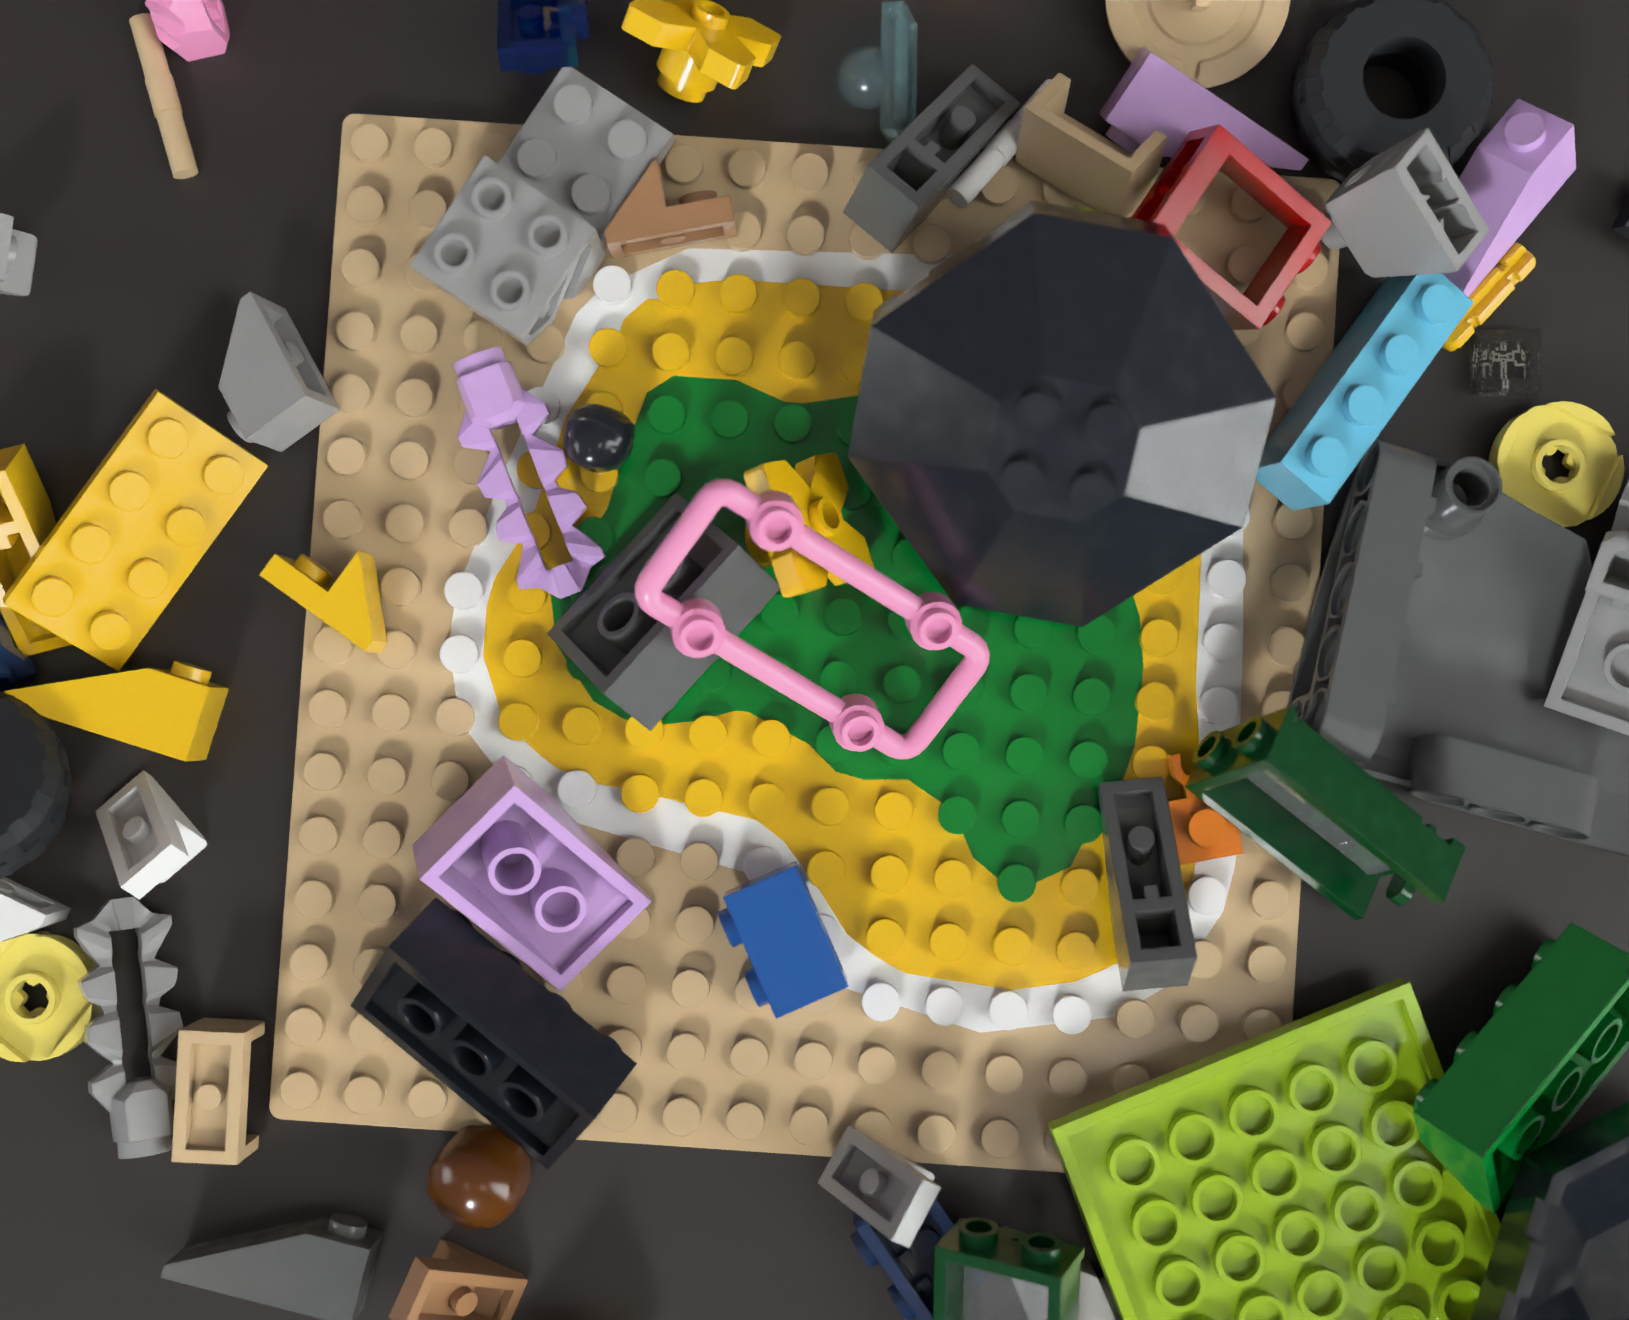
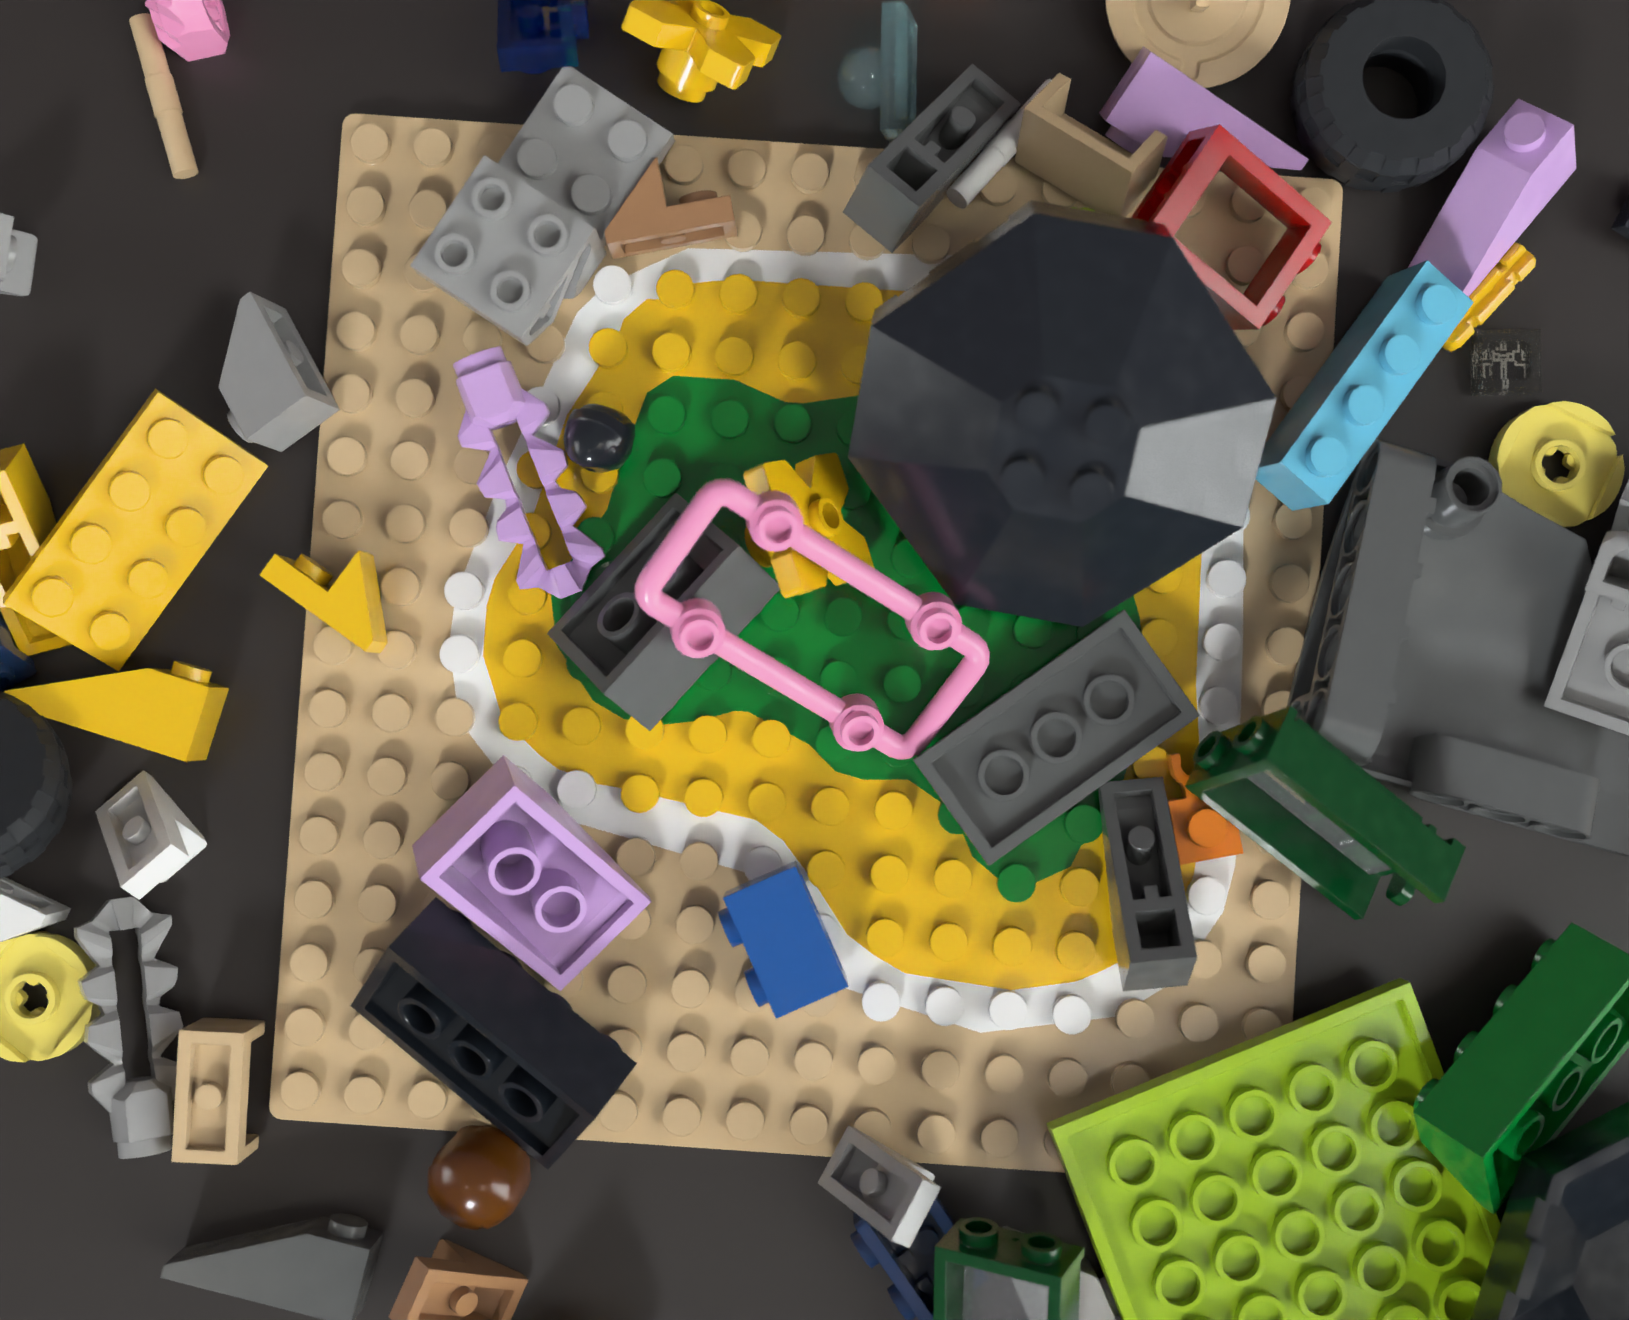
light grey torso [1321,128,1490,278] -> none
none -> dark grey plate [912,610,1200,866]

